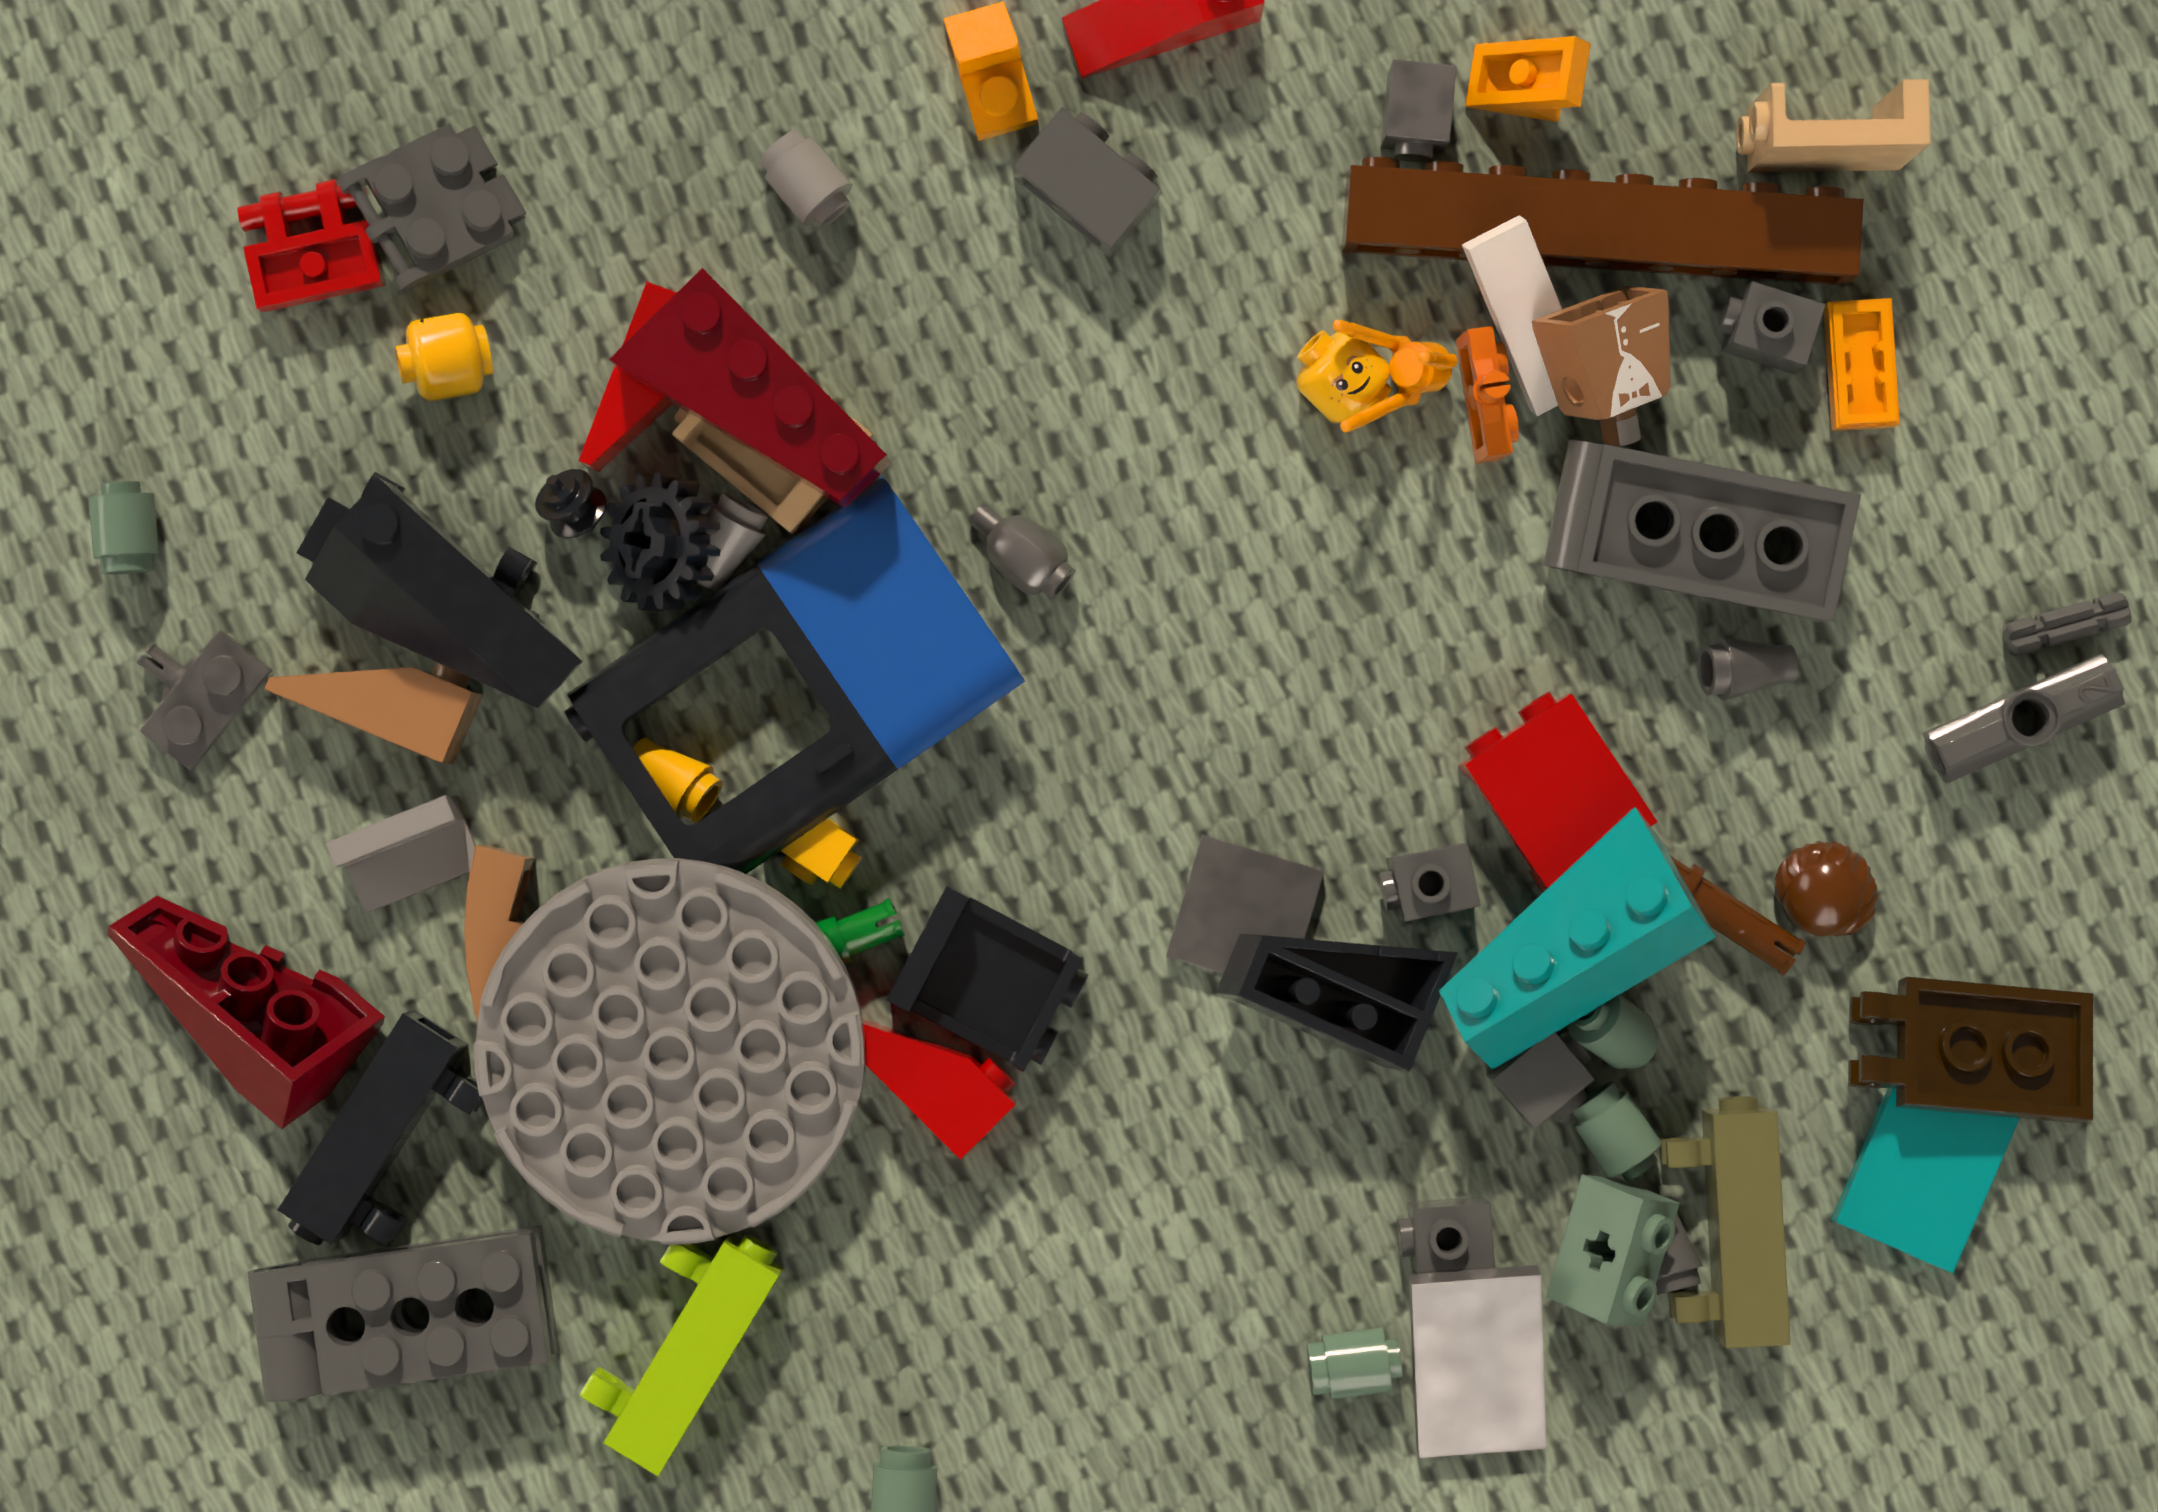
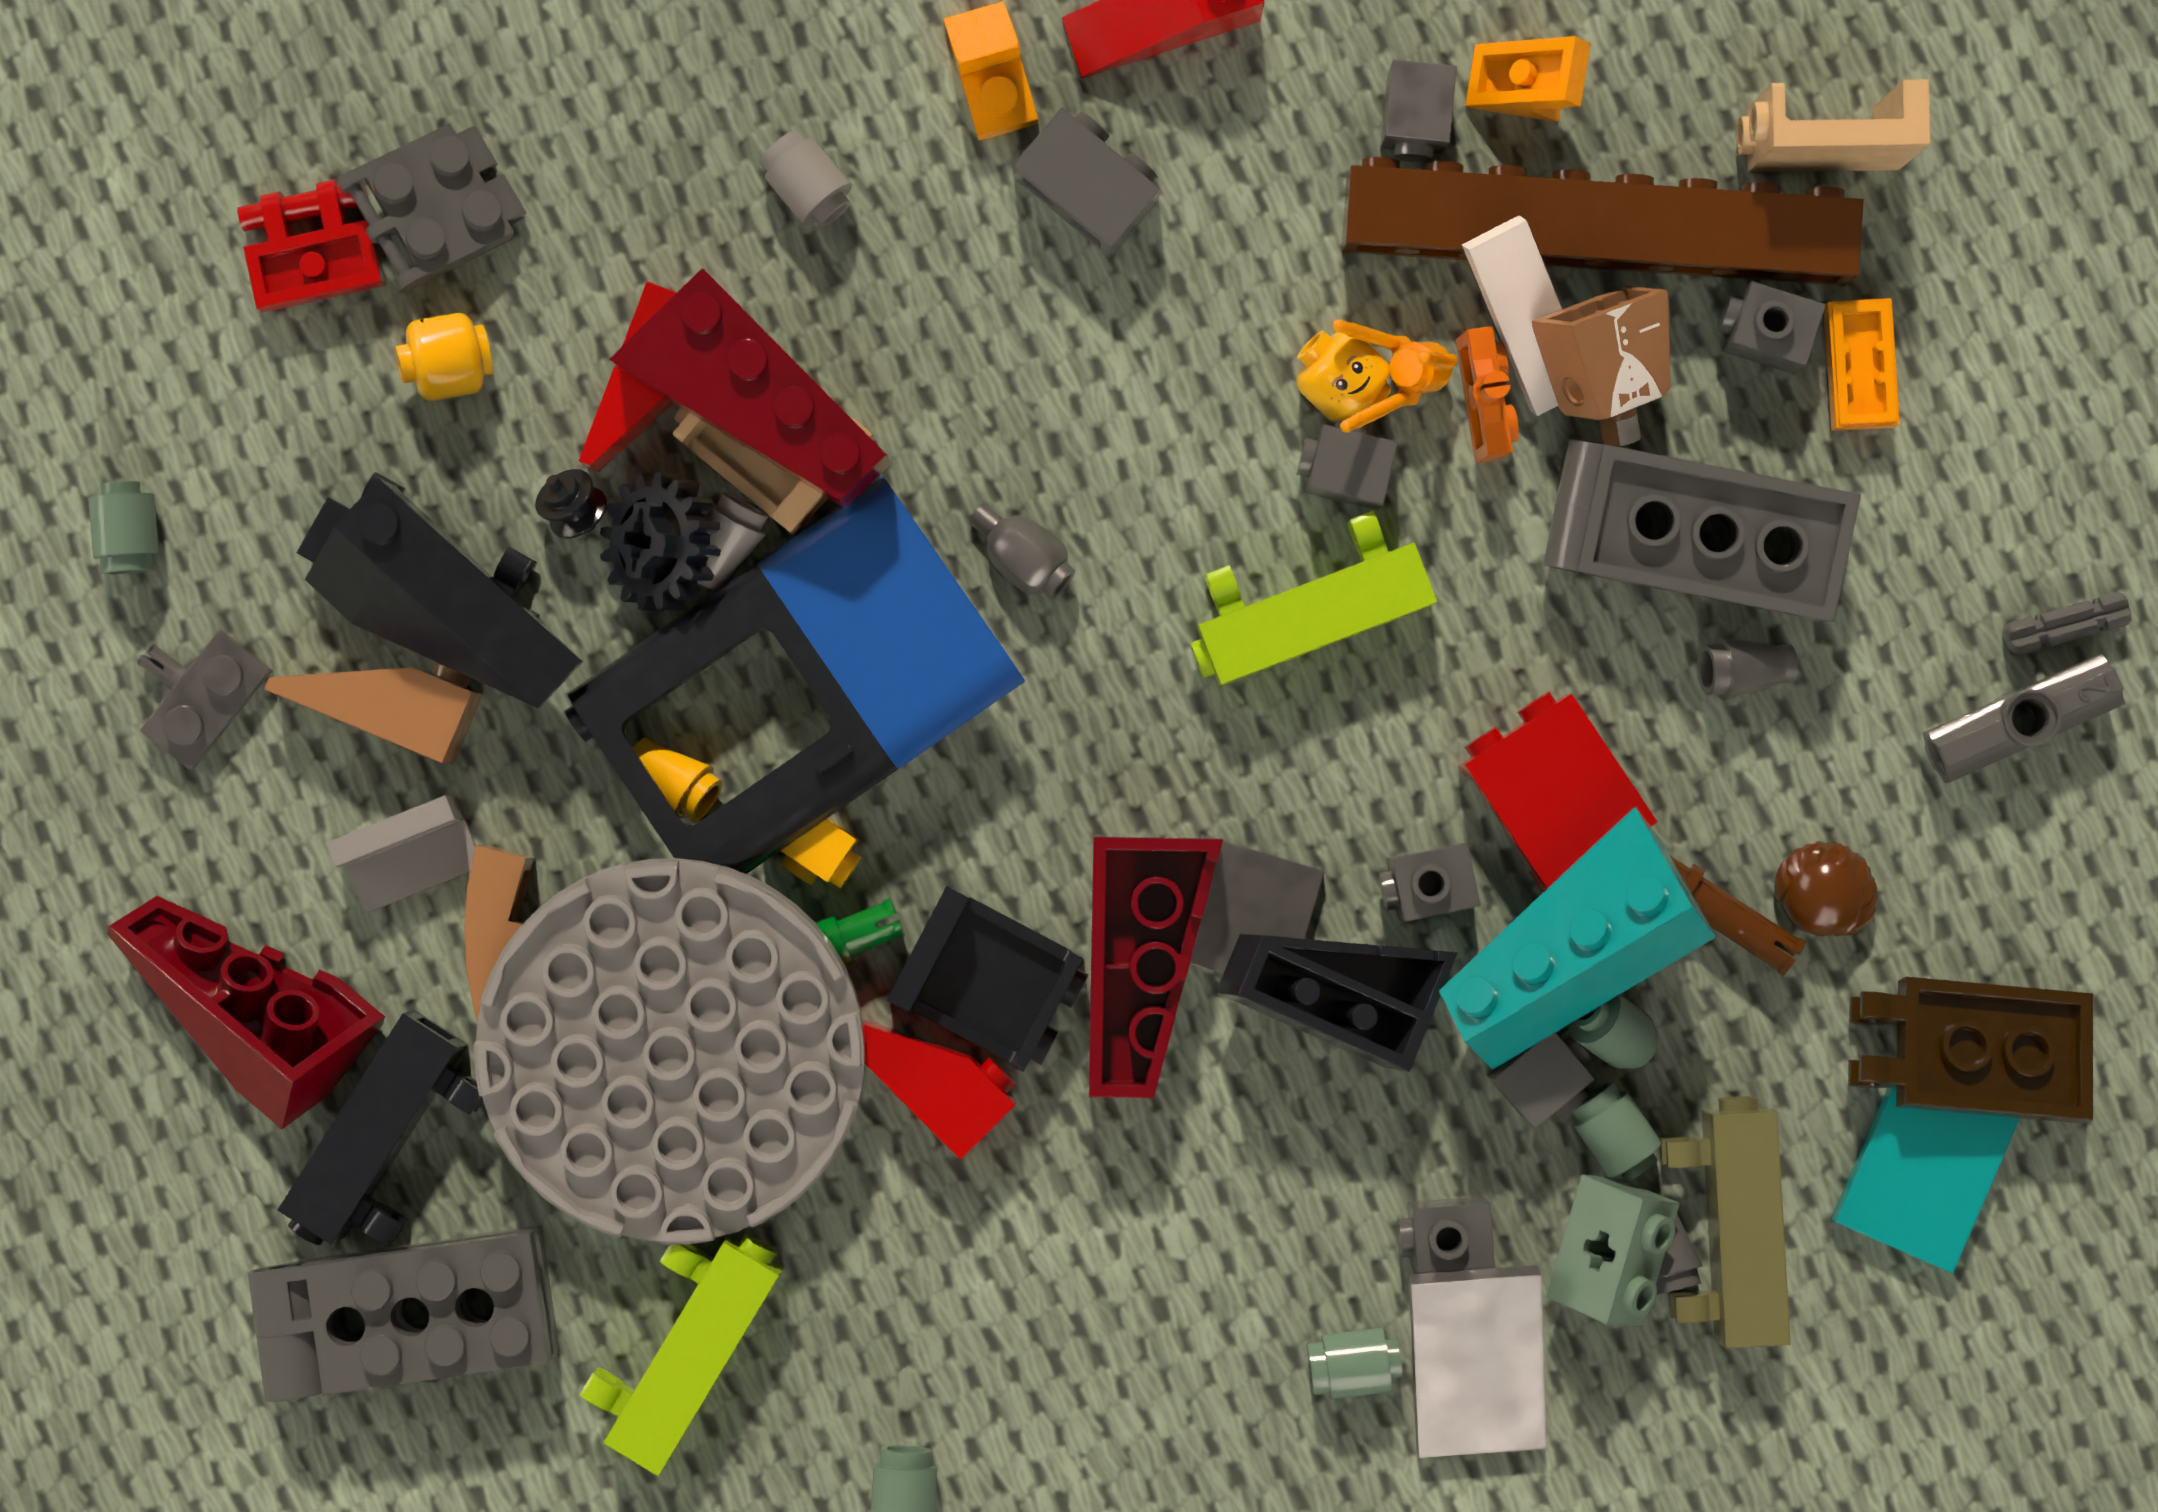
none -> dark red wedge [1089,837,1223,1099]
none -> lime brick [1190,511,1438,687]
none -> dark grey brick [1296,419,1398,510]

